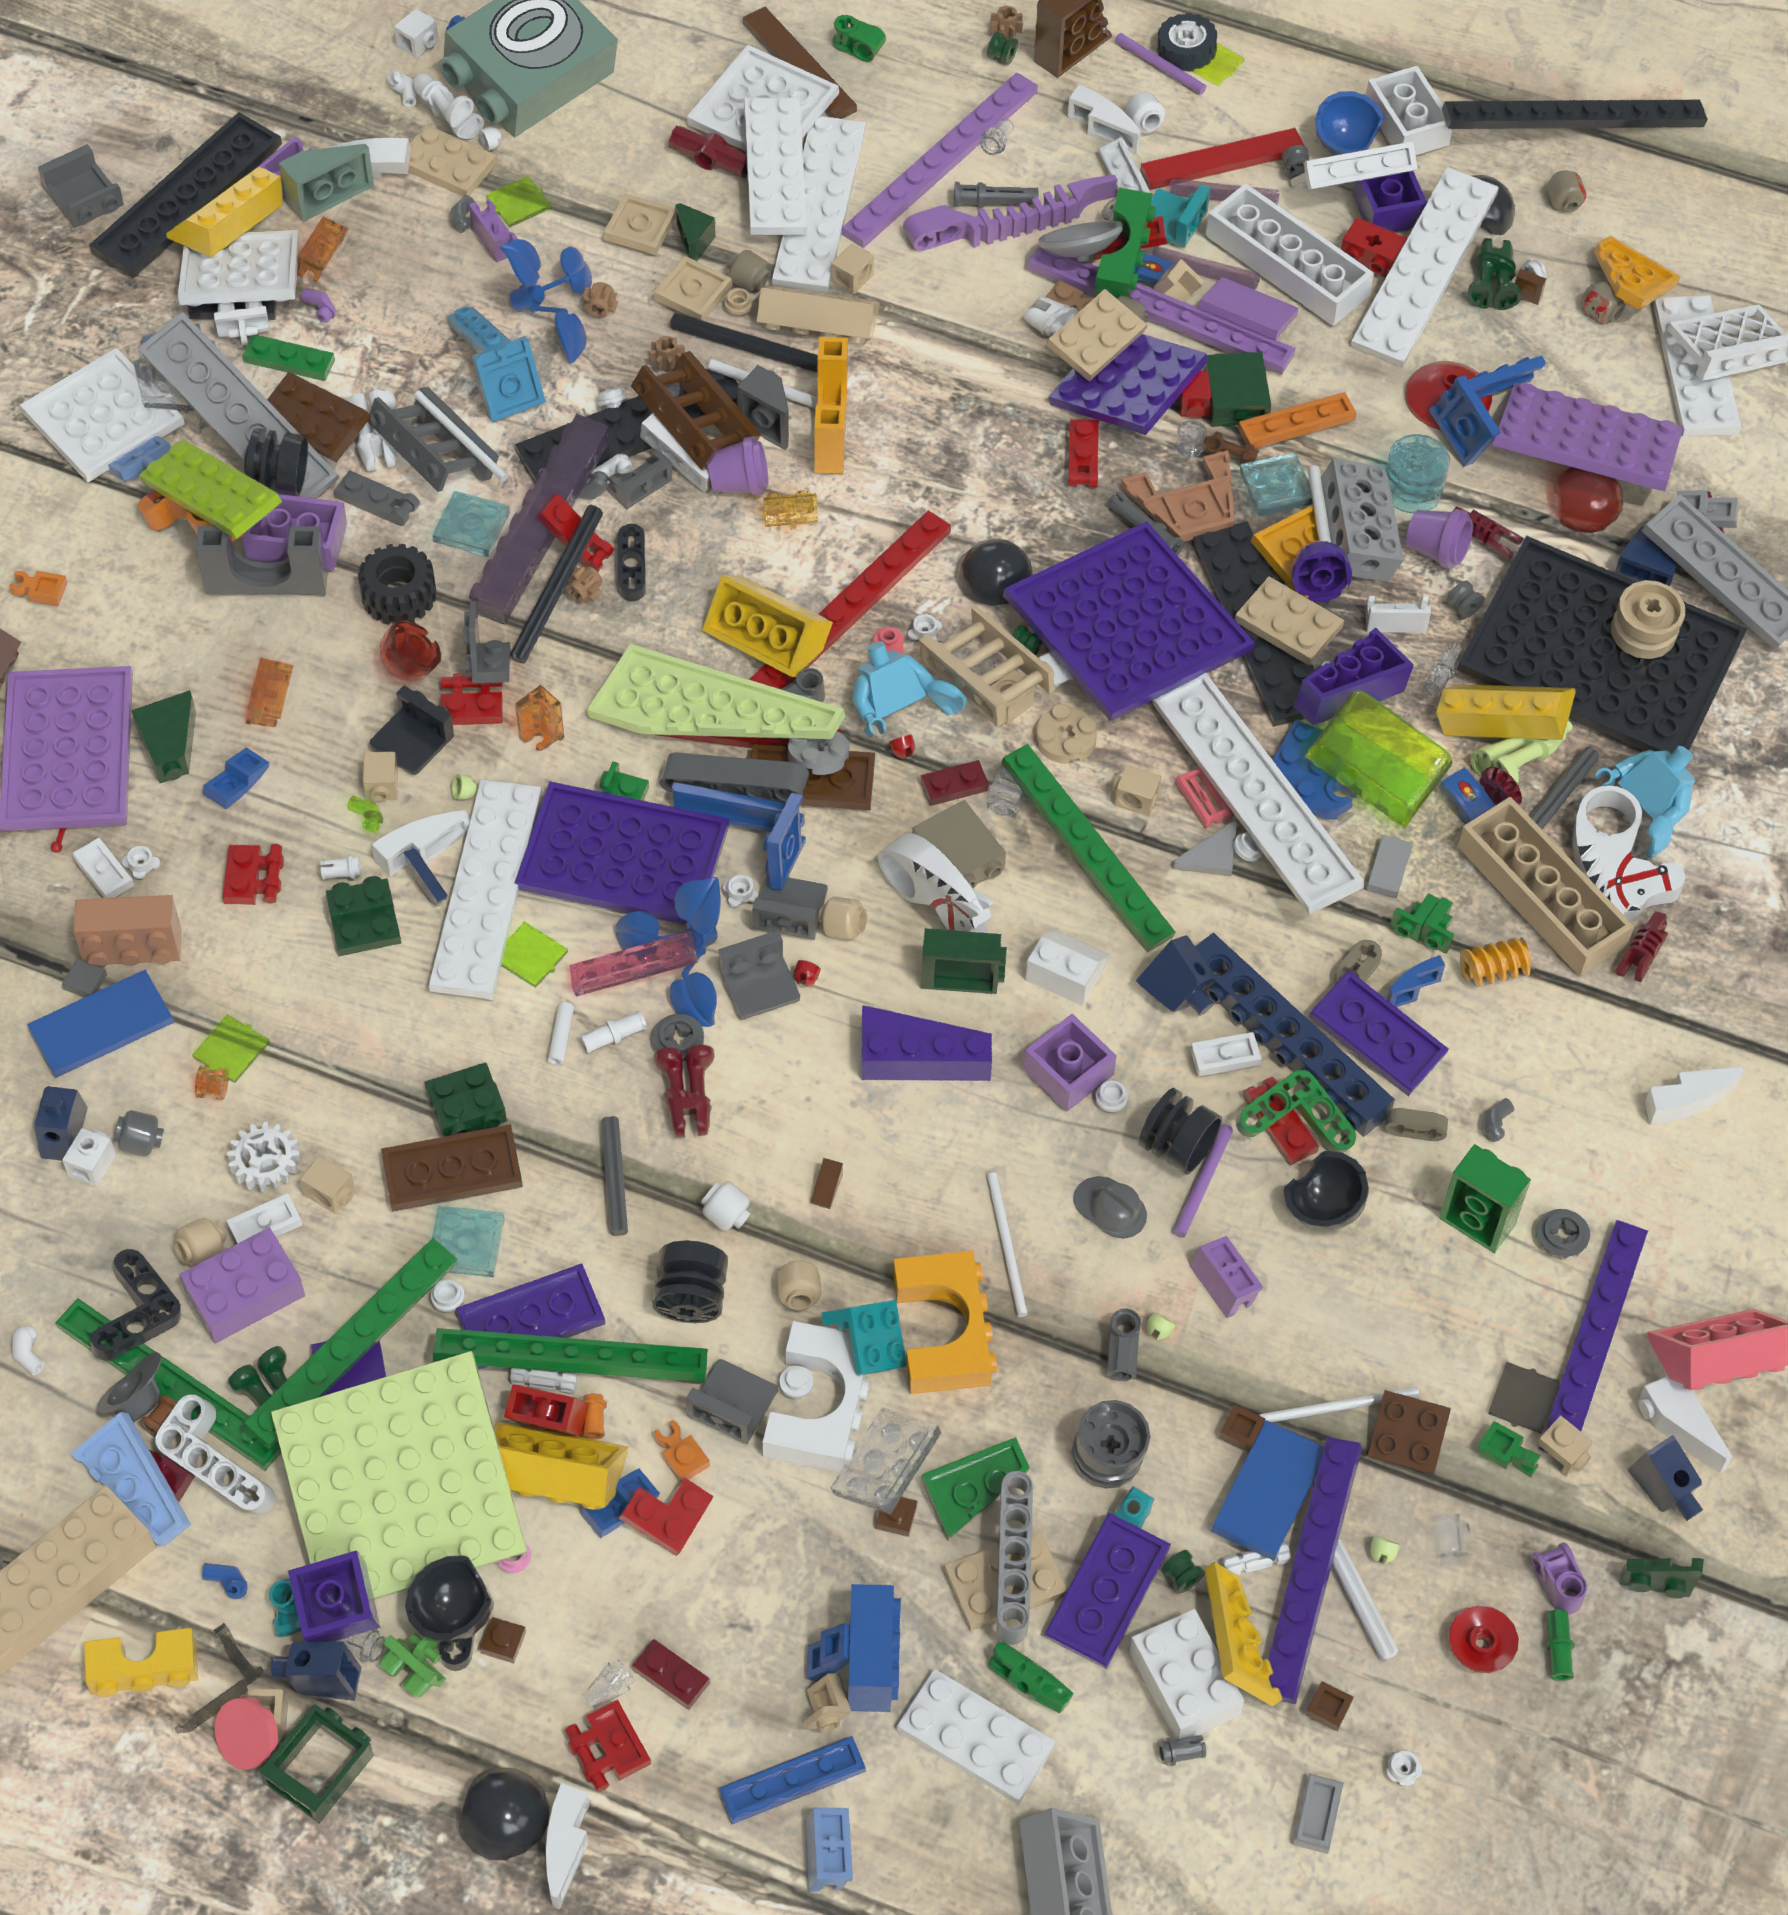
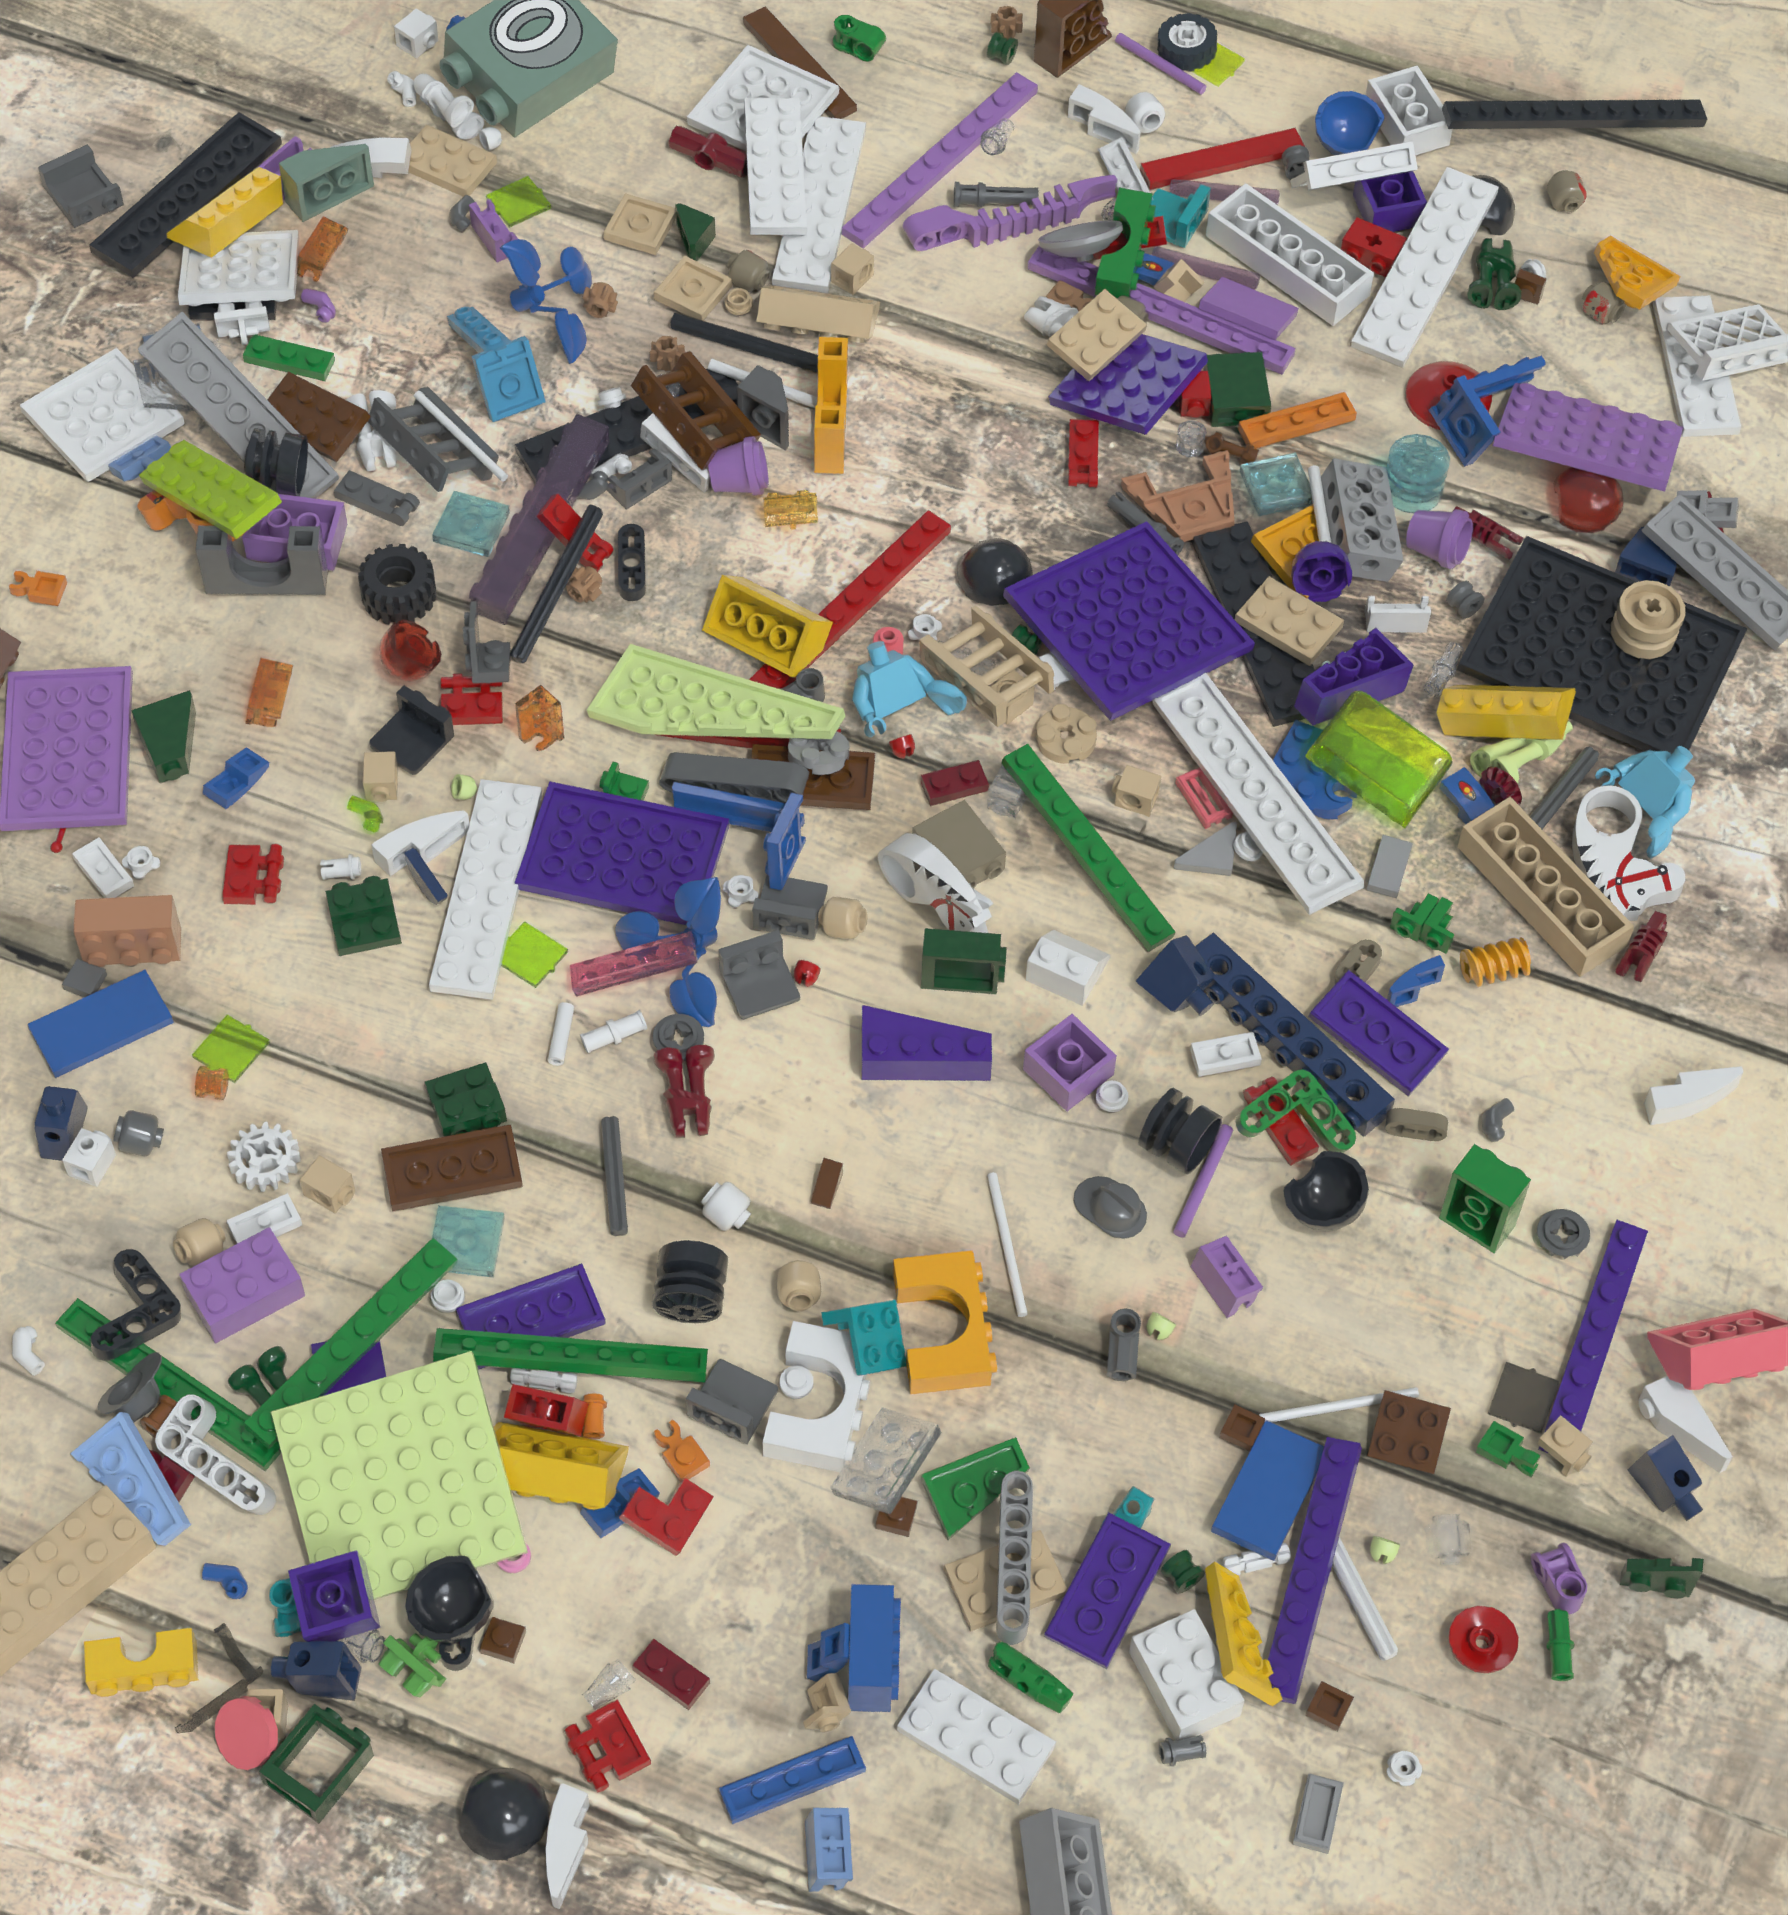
dark grey wheel [1071,1400,1151,1489] -> none

